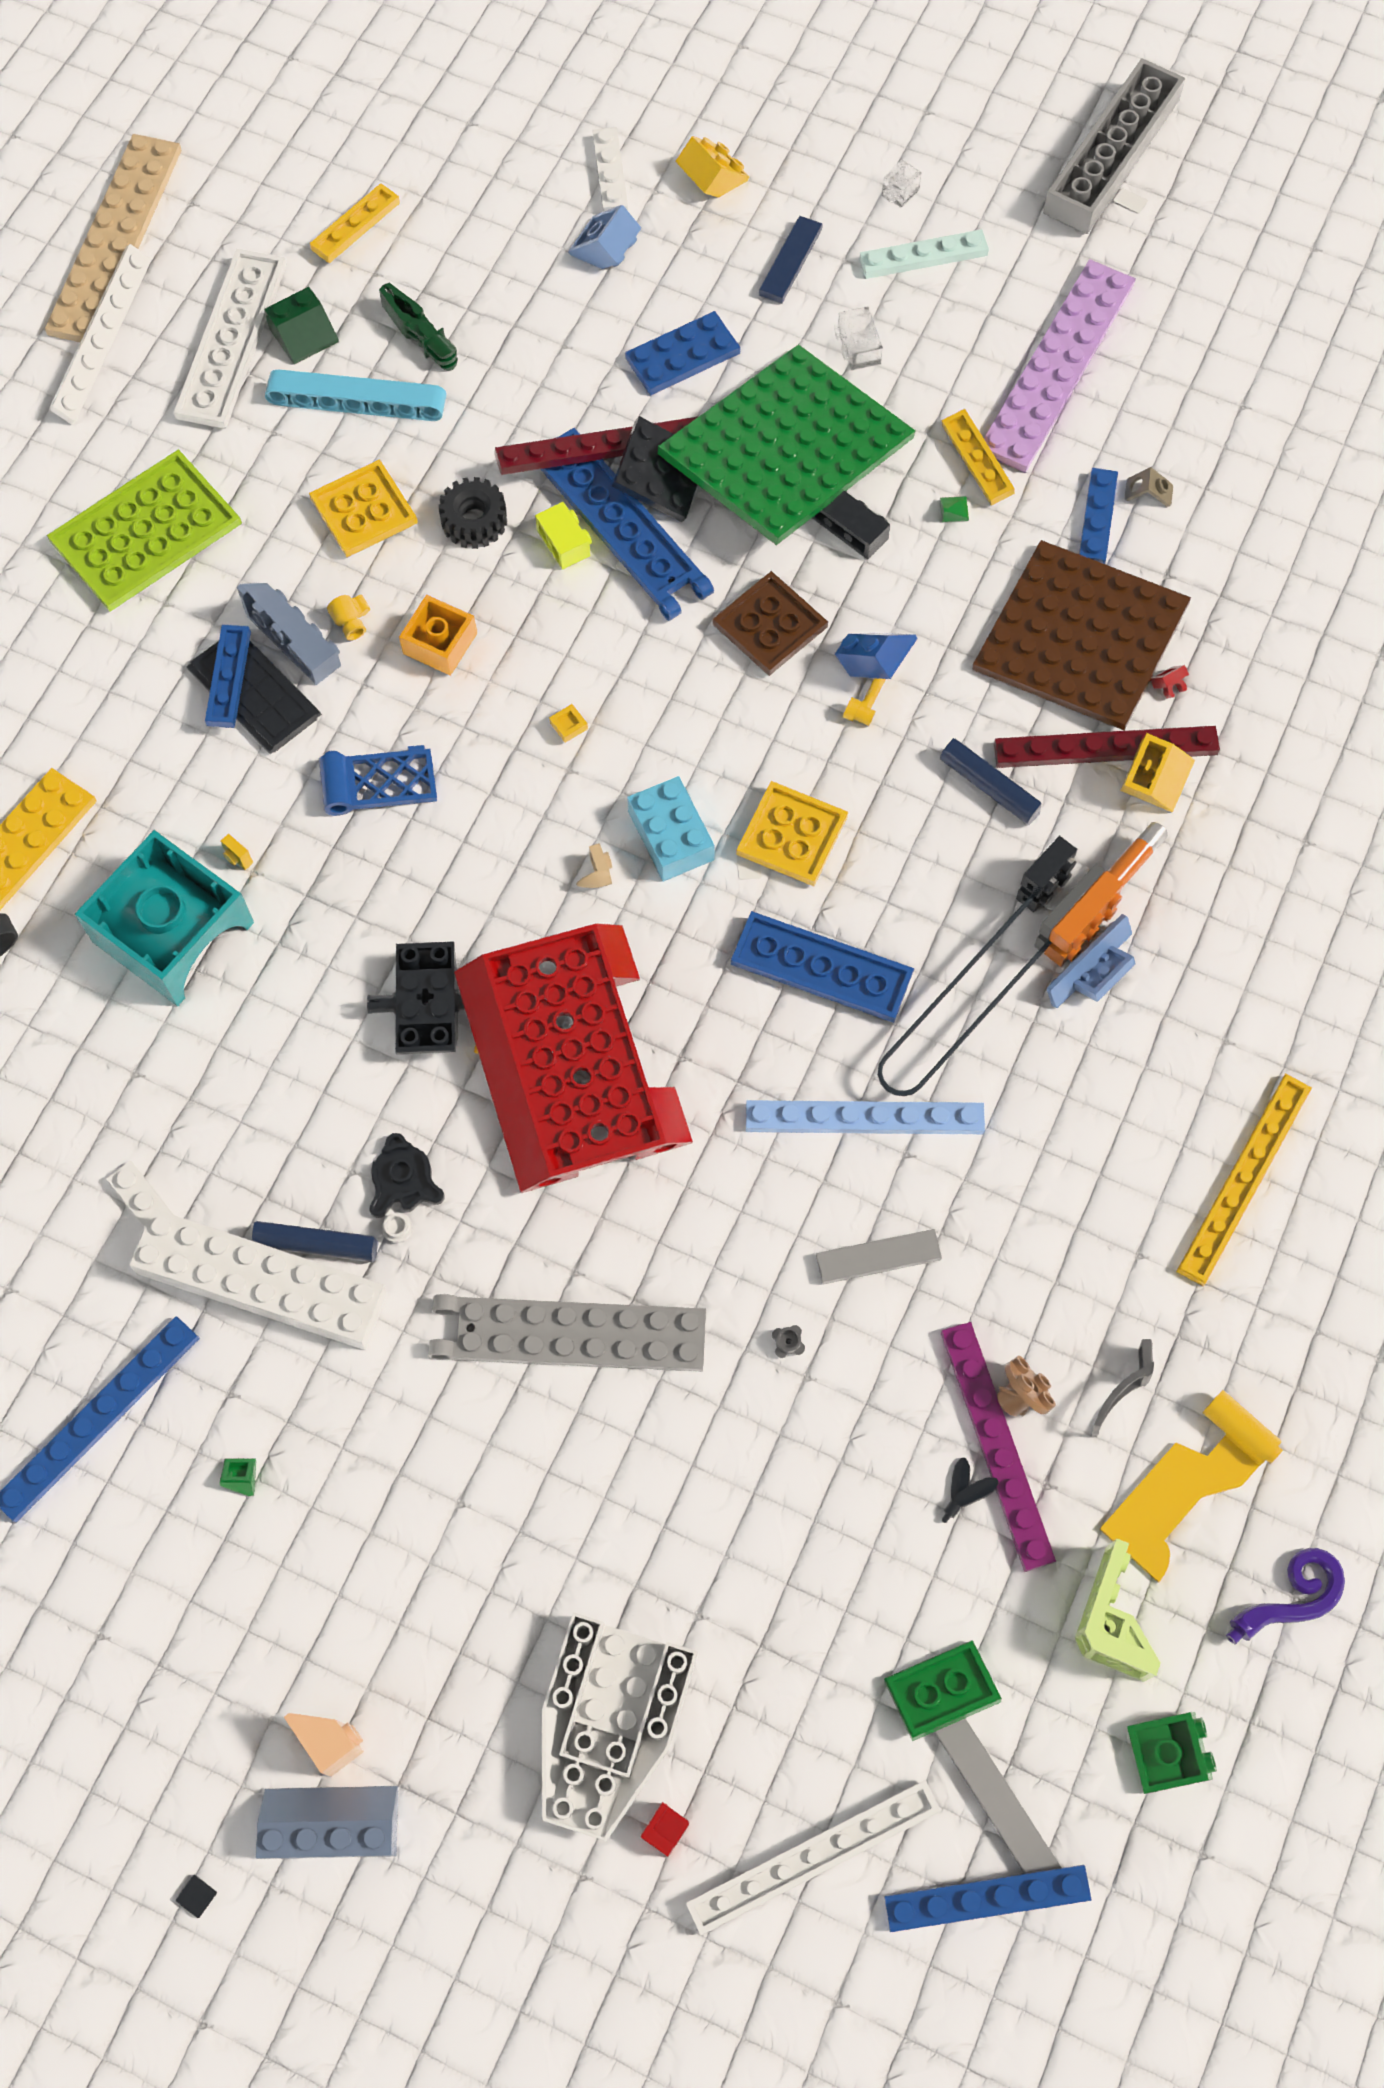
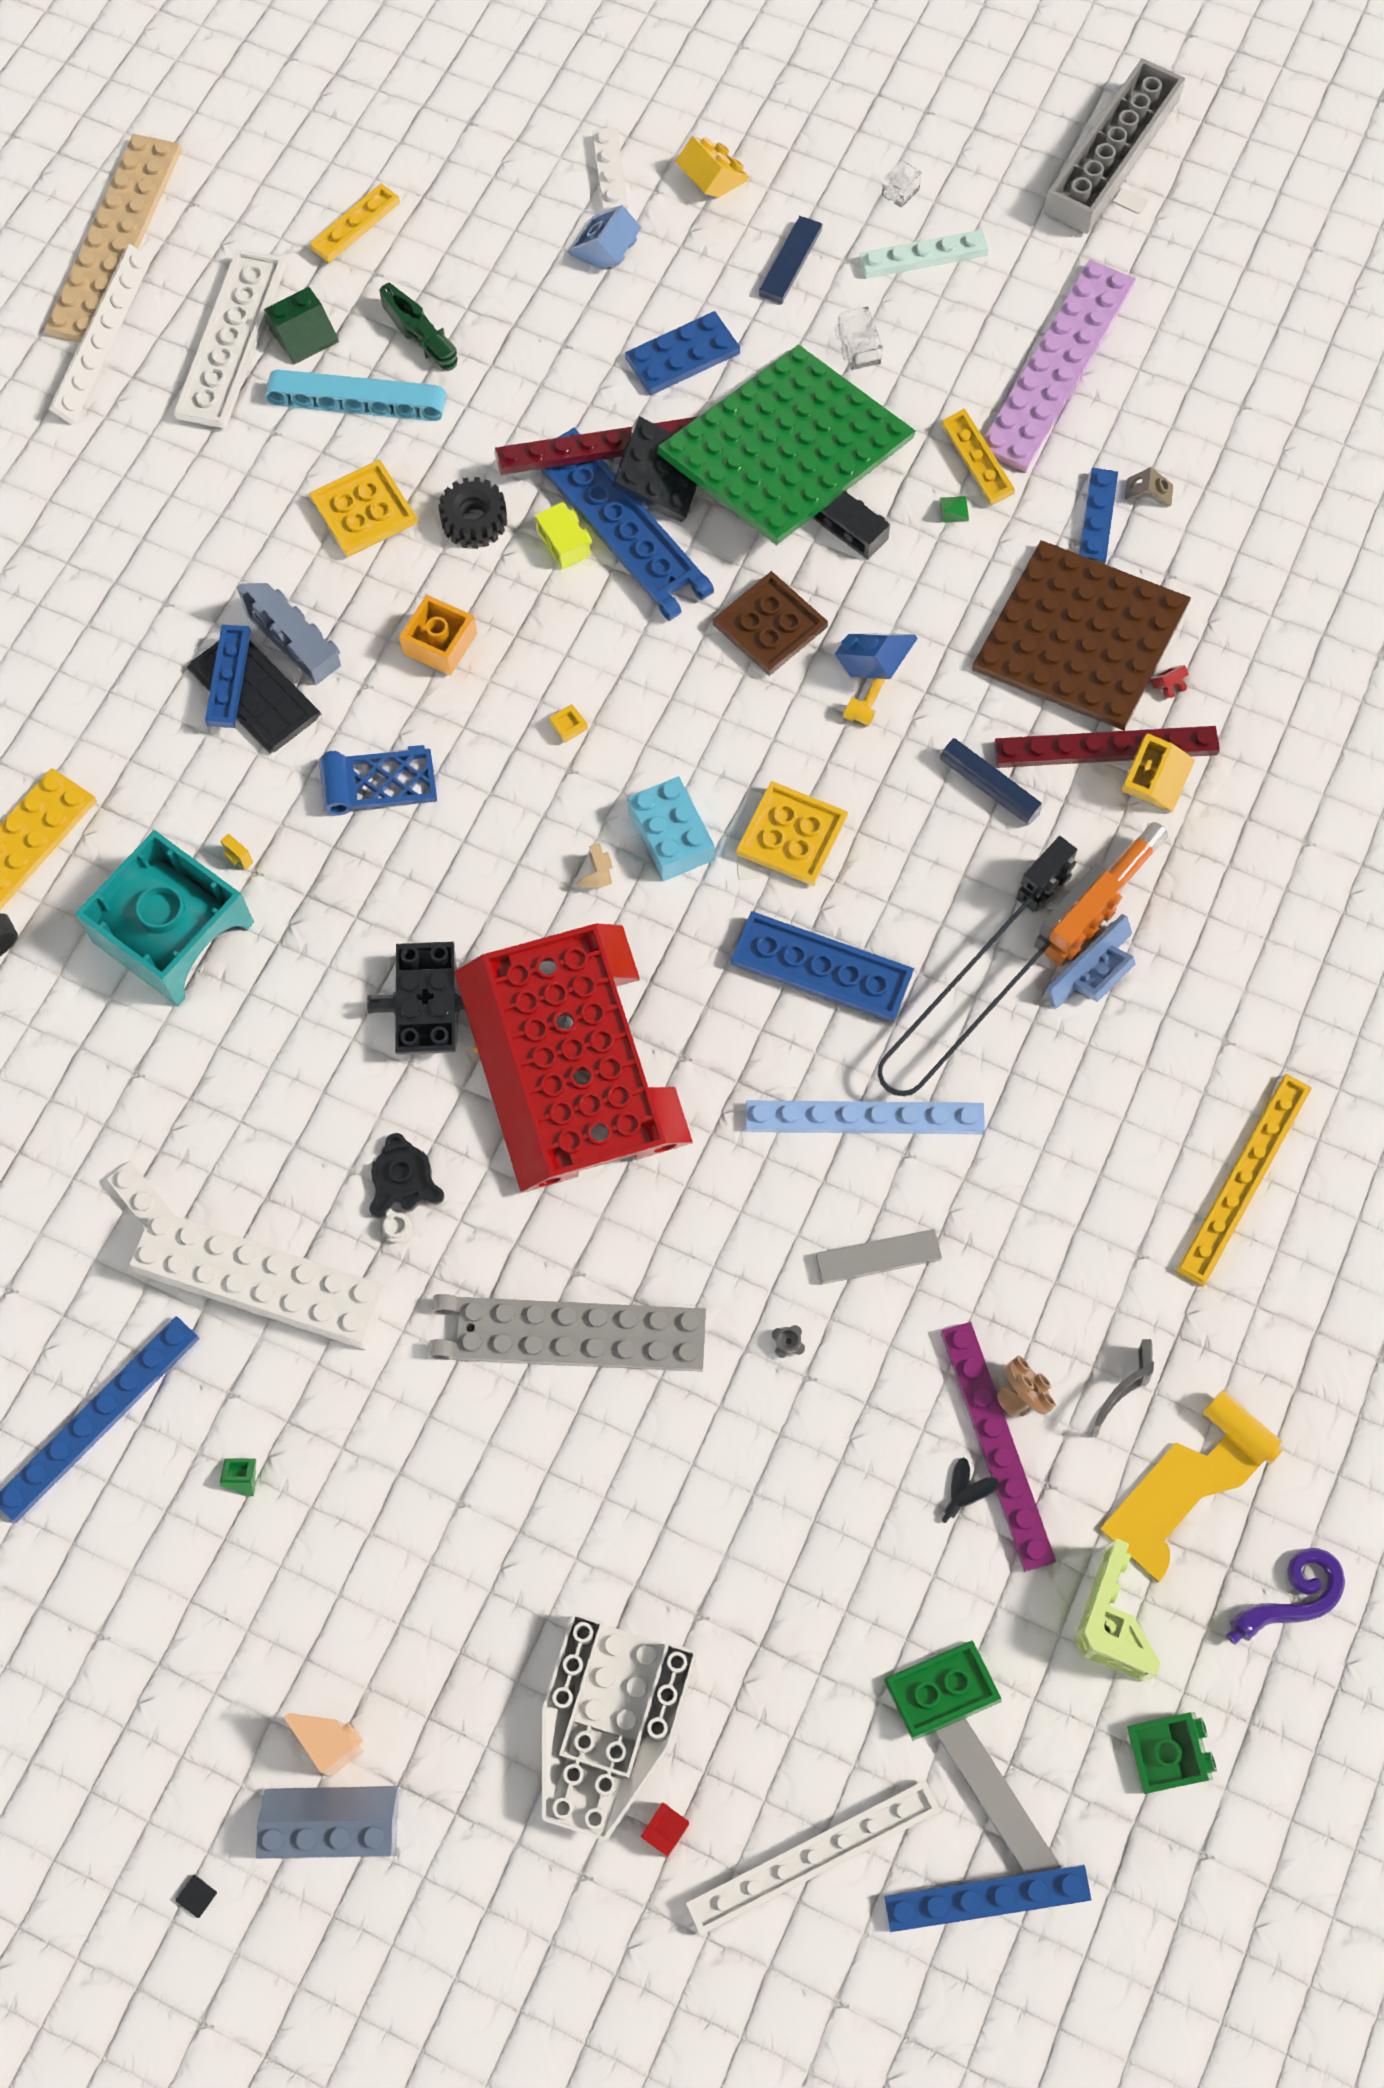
lime plate [47,449,242,612] -> none
dark blue brick [252,1221,379,1262] -> none
yellow piece [327,595,370,641] -> none

